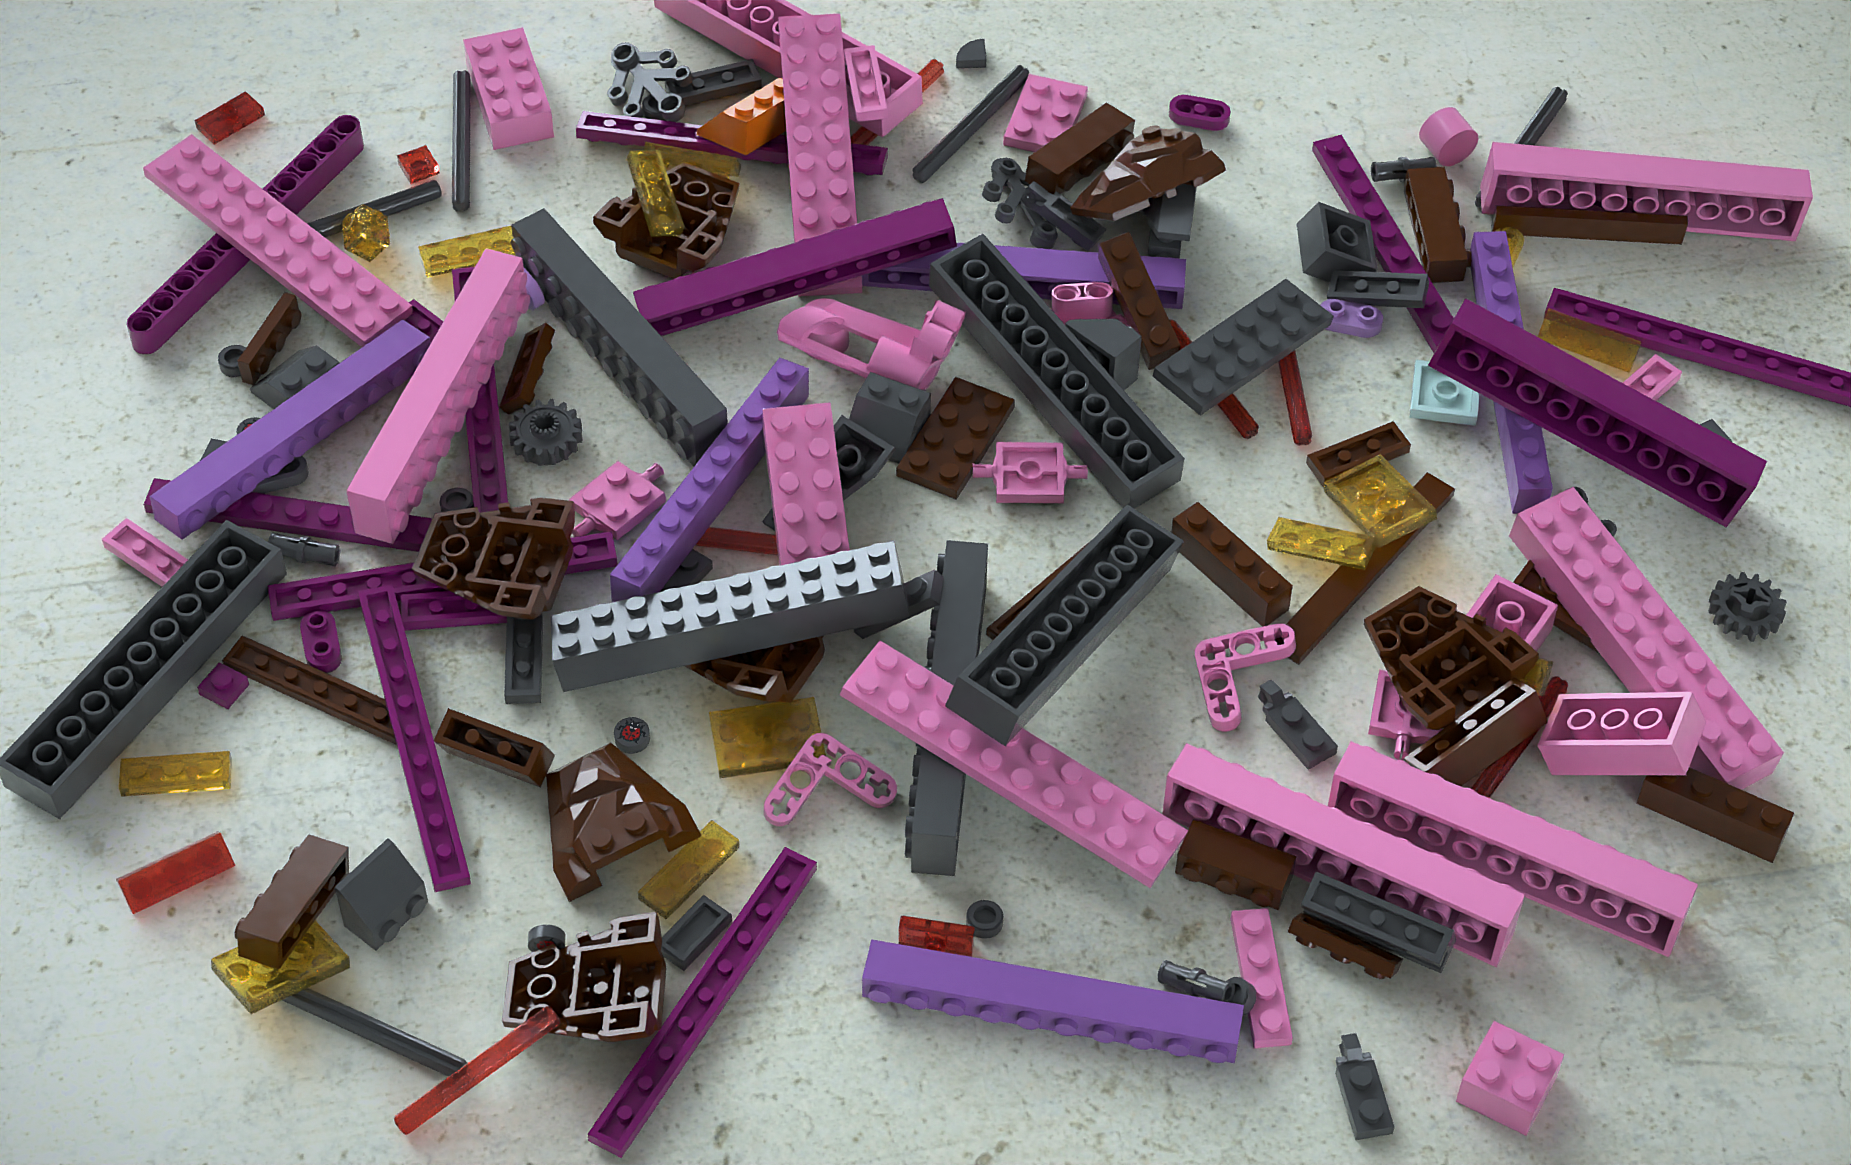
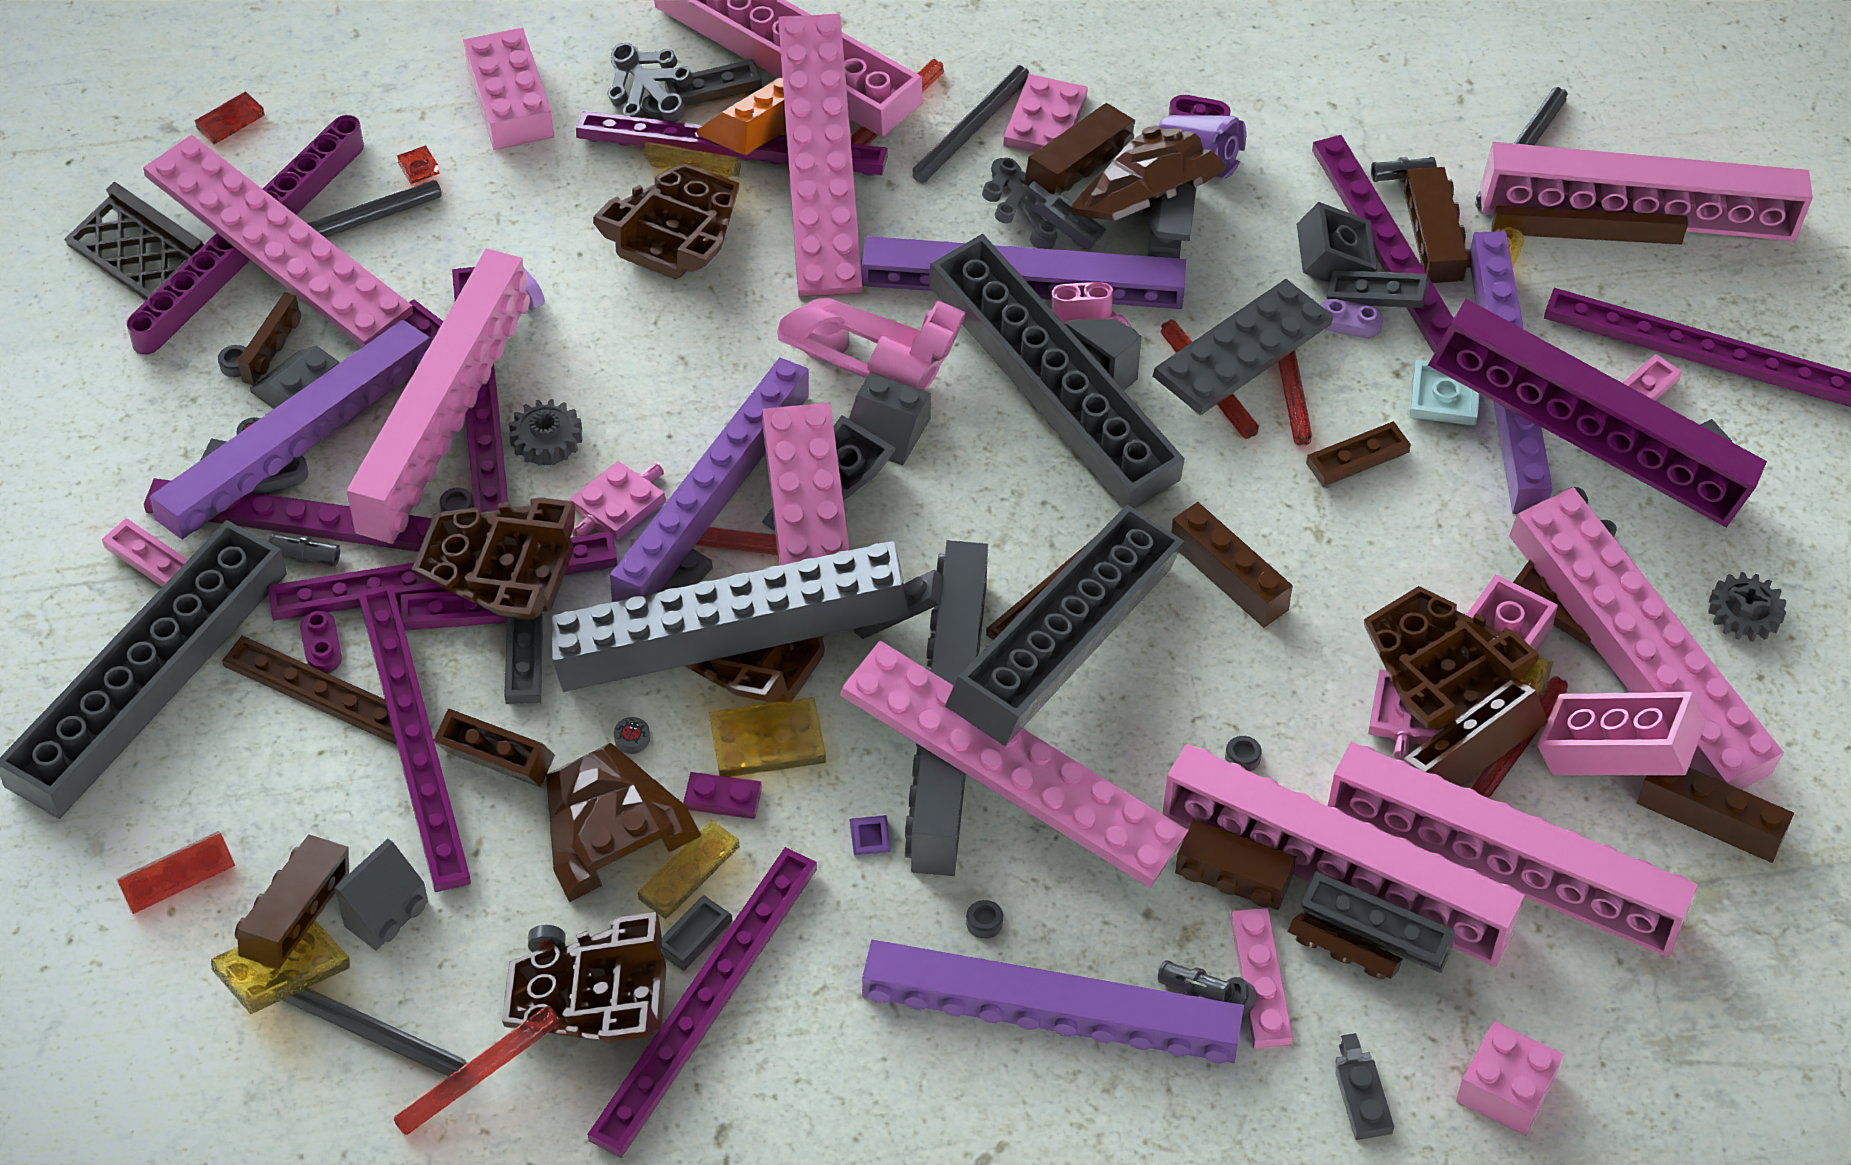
clear yellow plate [119,751,232,797] -> none
magenta plate [197,662,249,709] -> none
clear yellow brick [342,204,390,262] -> none
clear yellow plate [418,225,515,278] -> none
dark grey axle [452,70,471,211] -> none
reddish brown plate [499,323,555,415] -> none
dark grey brick [511,208,728,466] -> none
clear yellow plate [626,150,685,237] -> none
magenta brick [633,198,957,336] -> none
bright pink beam [764,733,897,826] -> none
bright pink plate [844,45,888,122] -> none
reddish brown plate [896,377,1015,500] -> none
clear red plate [899,915,975,957] -> none
dark grey tile [956,39,986,68] -> none
bright pink plate [973,442,1088,503] -> none
reddish brown brick [1098,232,1181,370] -> none
bright pink beam [1195,623,1296,732] -> none
dark grey hinge [1258,680,1338,770] -> none
clear yellow plate [1267,517,1376,570] -> none
reddish brown tile [1275,472,1455,665] -> none
clear yellow plate [1323,454,1437,548] -> none
bright pink piece [1419,107,1478,166] -> none
clear yellow plate [1537,308,1642,373] -> none
none -> dark brown fence [64,181,204,300]
none -> magenta plate [683,772,762,819]
none -> medium lavender slope [849,815,890,855]
none -> medium lavender cone [1158,115,1247,178]
none -> dark grey tile [1225,736,1262,771]

